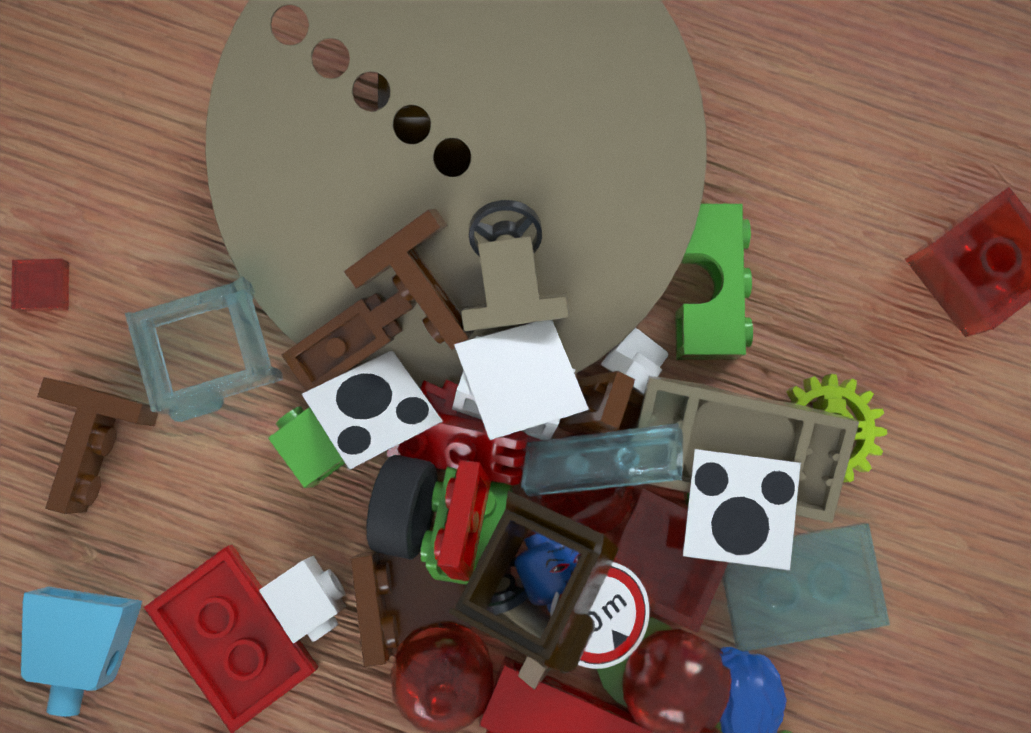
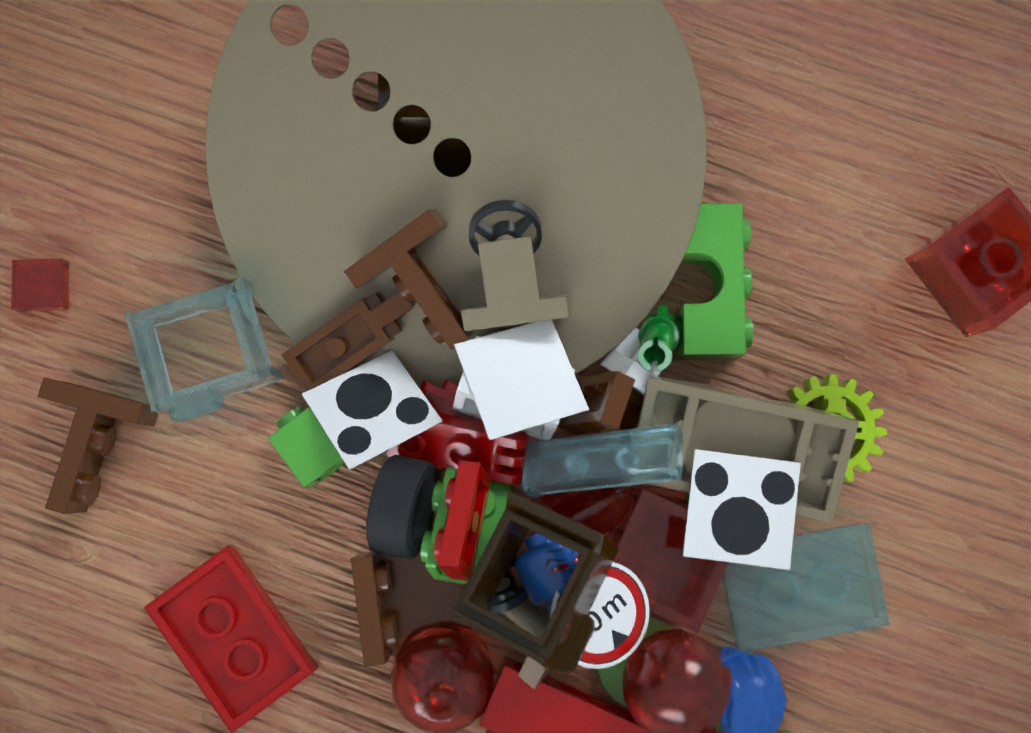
medium azure torso [21,587,142,716] -> none
white brick [259,556,346,643] -> none
none -> green axle [637,305,680,371]

